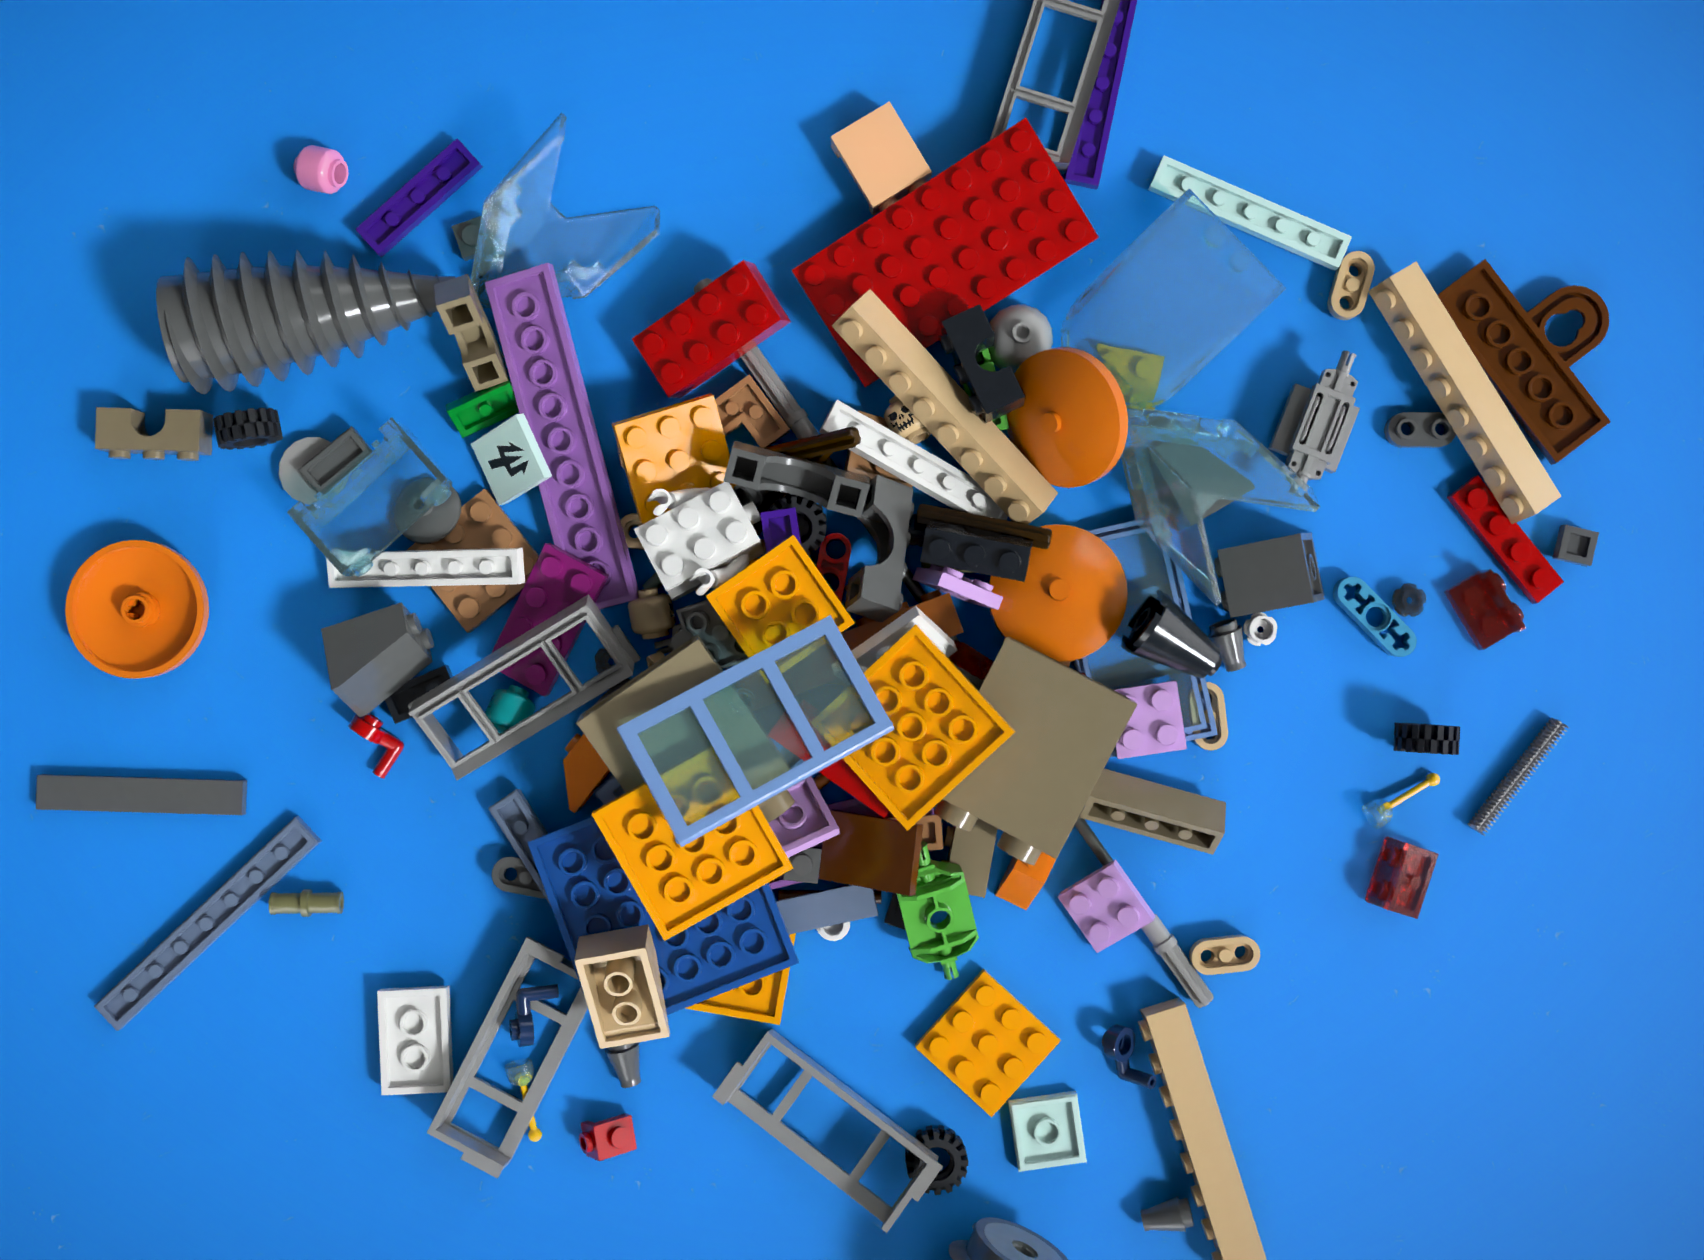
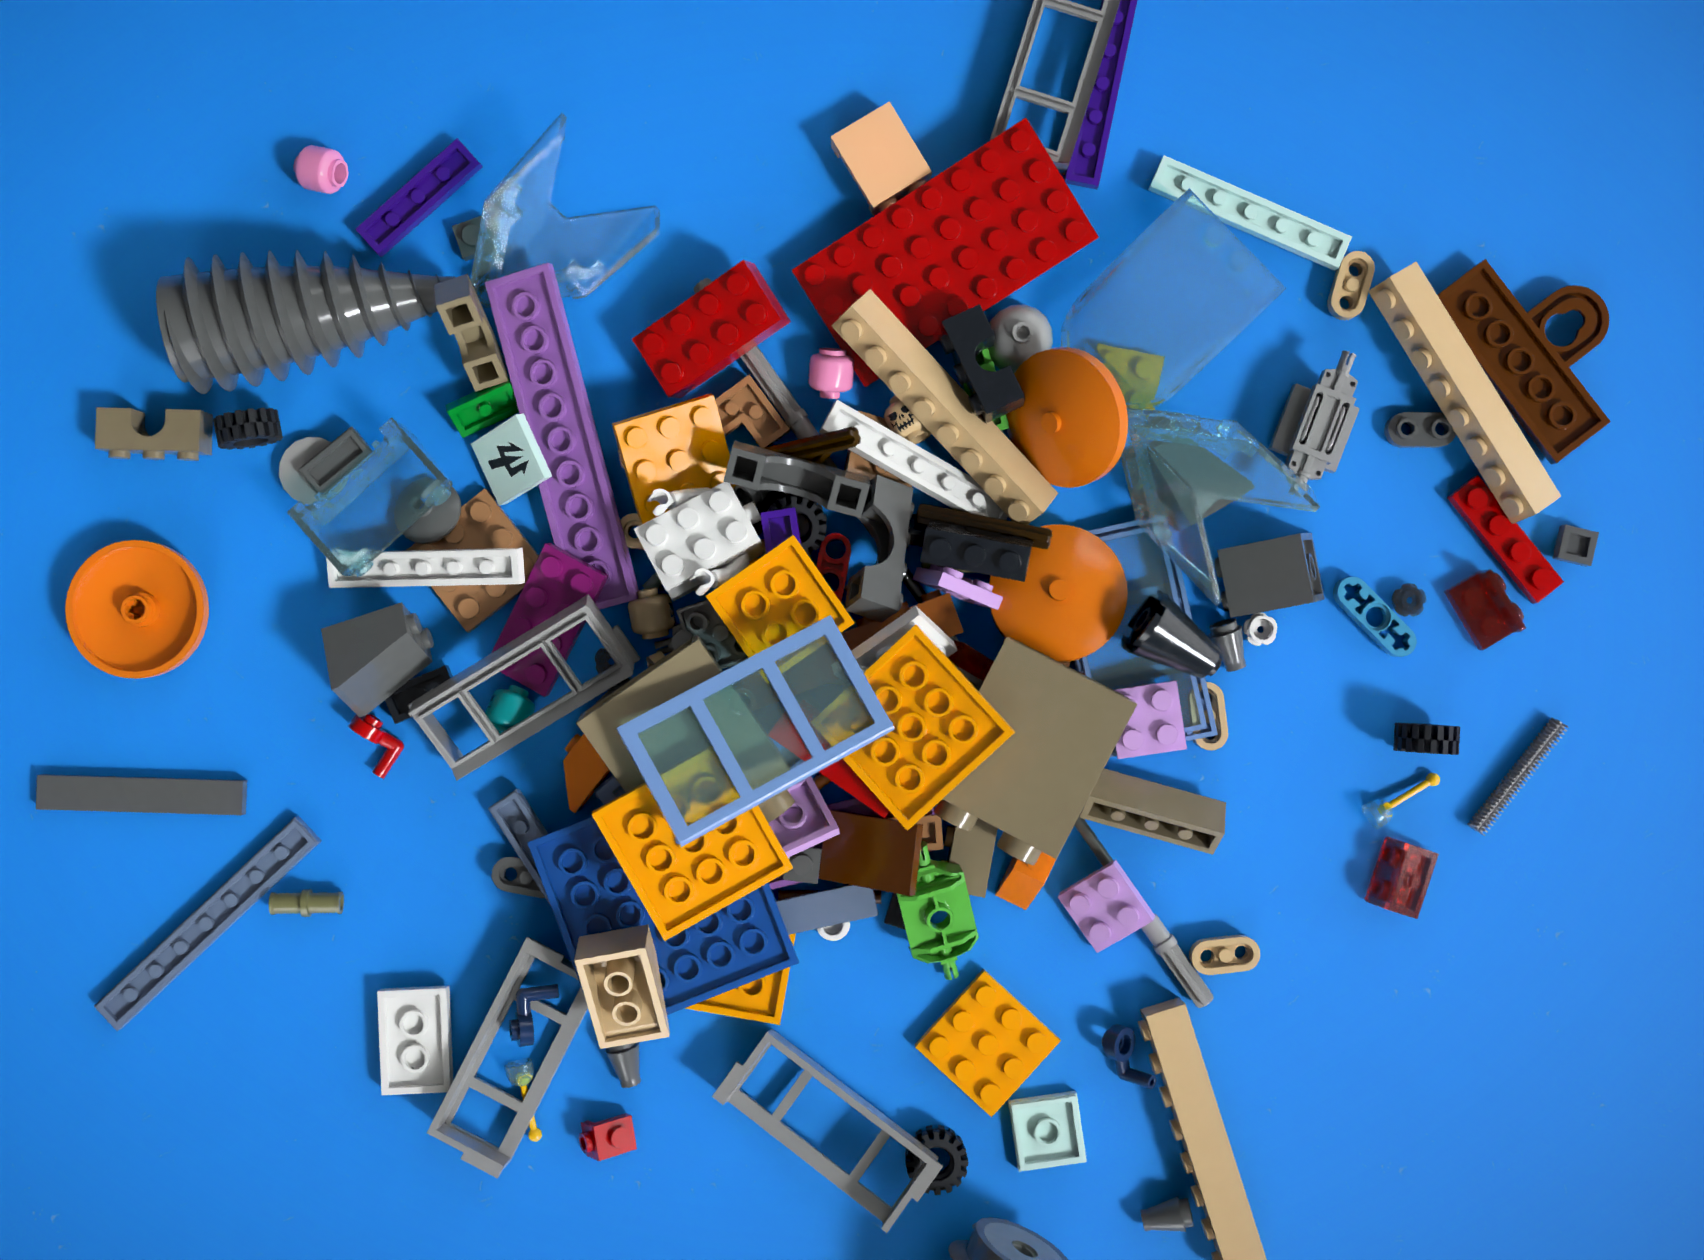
none -> bright pink head [808,348,854,399]

